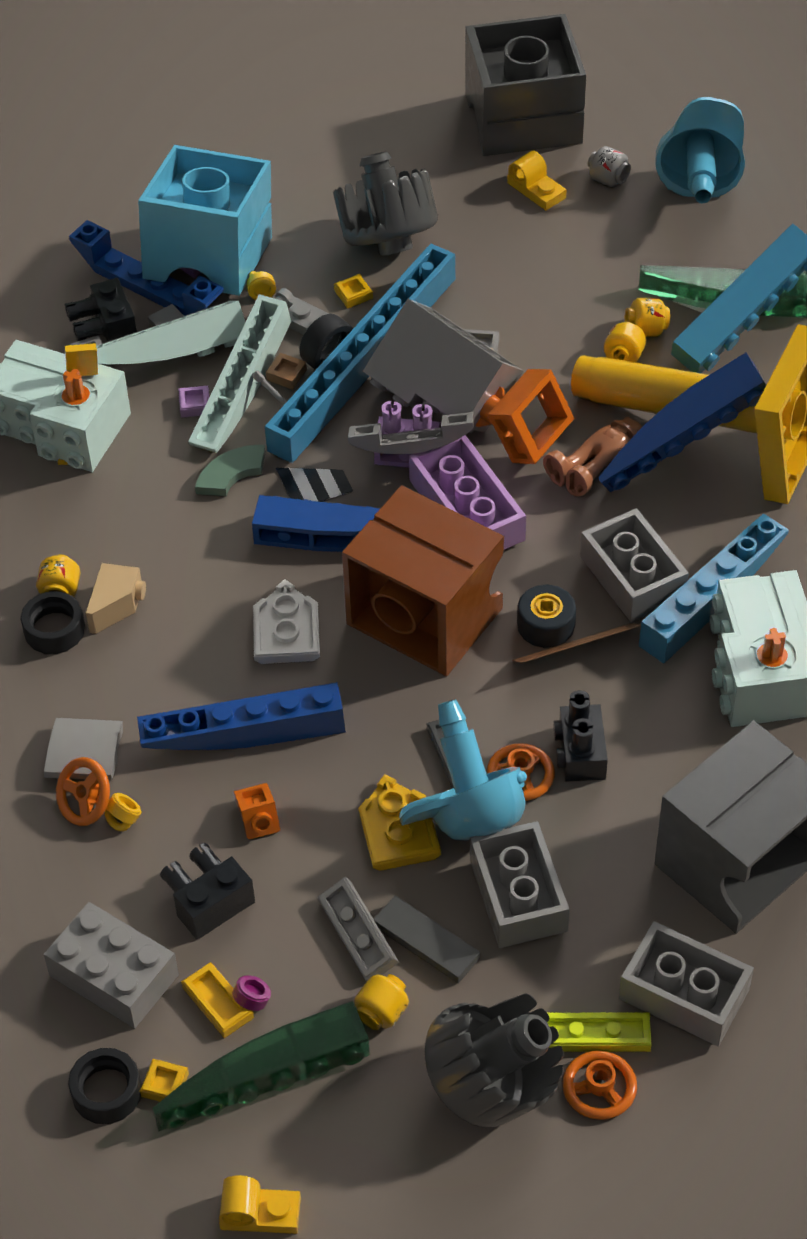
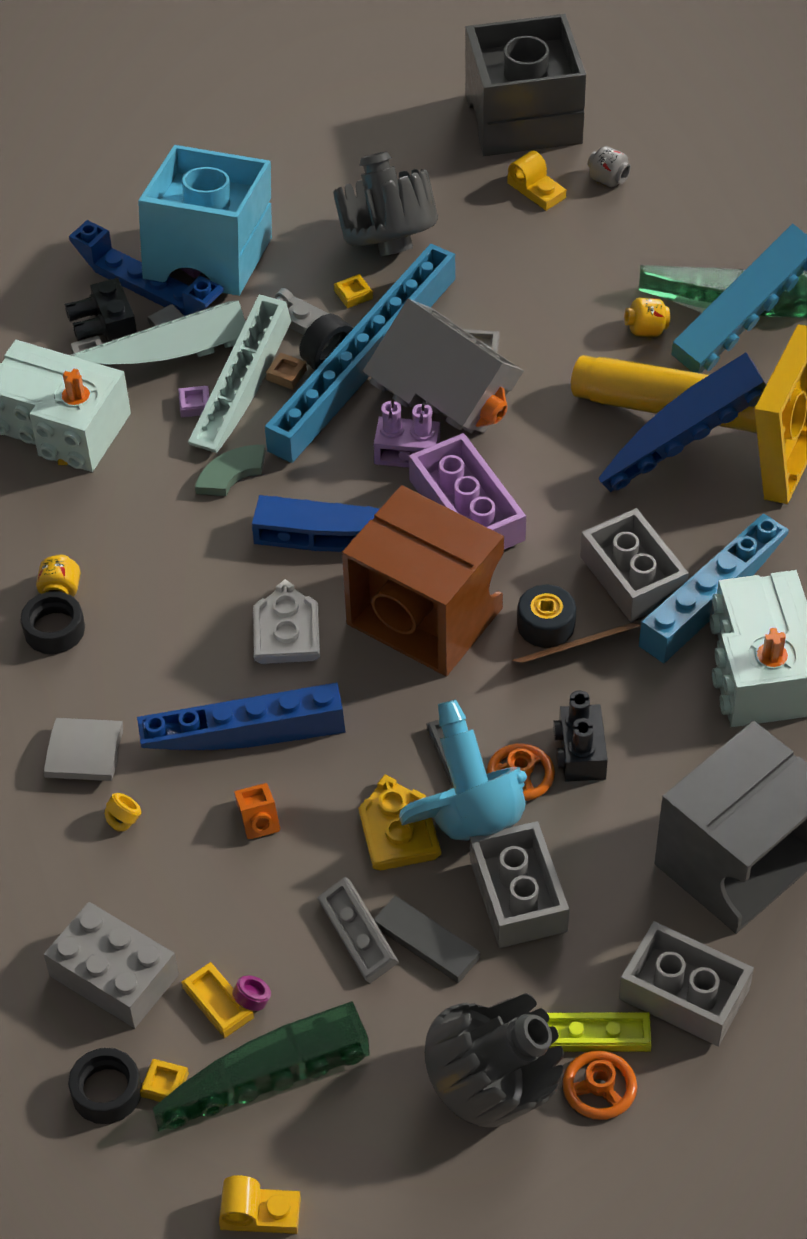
orange piece [56,757,110,826] -> none
yellow tile [65,343,98,376] -> none
tan slope [86,563,146,634] -> none
black brick [160,843,255,940] -> none
yellow tile [246,271,276,301] -> none
light grey hinge [252,370,287,406] -> none
sticker [276,468,354,502] -> none
light grey slope [348,412,474,454] -> none
yellow head [354,974,409,1030] -> none
orange window [488,369,575,464] -> none
nougat piece [543,417,642,496] -> none
yellow head [604,322,646,362] -> none
medium azure piece [655,97,745,203] -> none

